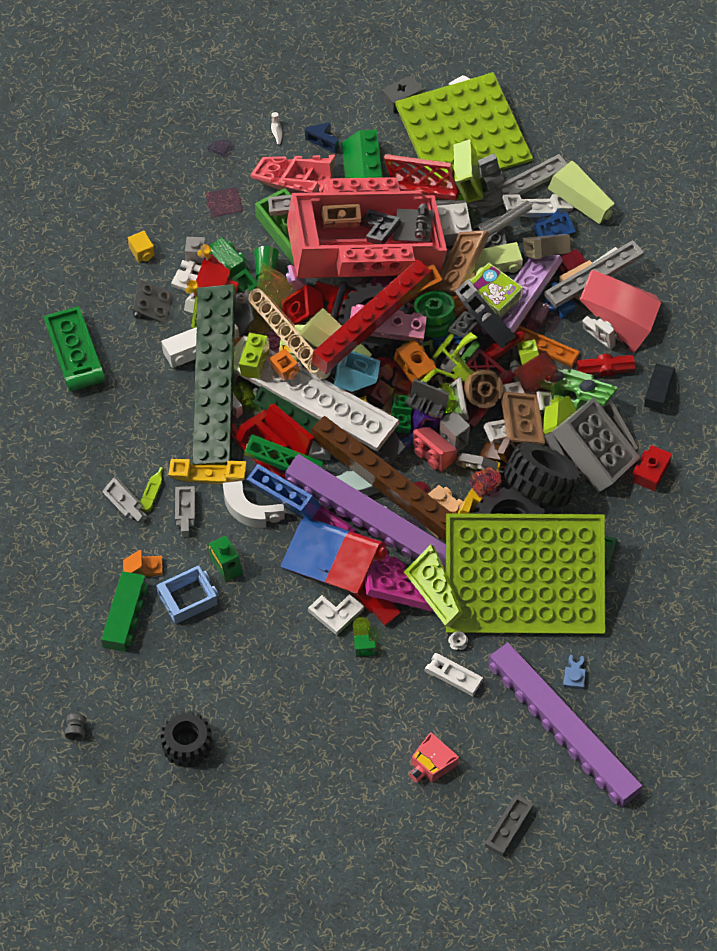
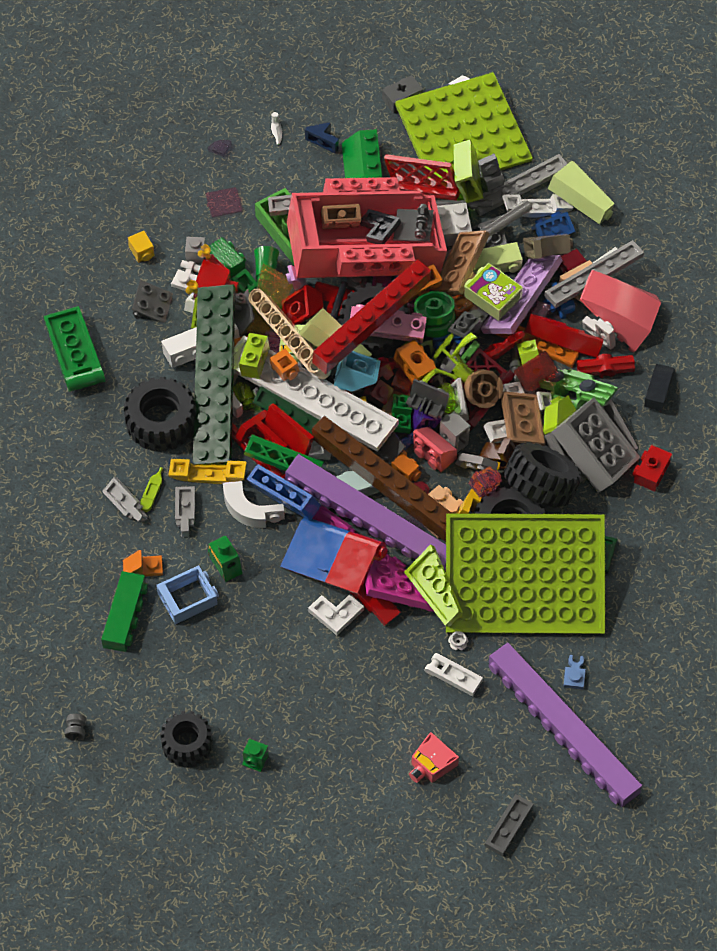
coral wedge [251,155,335,194] -> none
leg [353,617,375,657] -> none
black slope [455,279,516,348] -> none
none -> black tyre [124,377,196,451]
none -> green brick [242,739,269,772]
none -> orange brick [391,451,422,482]
none -> red slope [525,314,603,358]

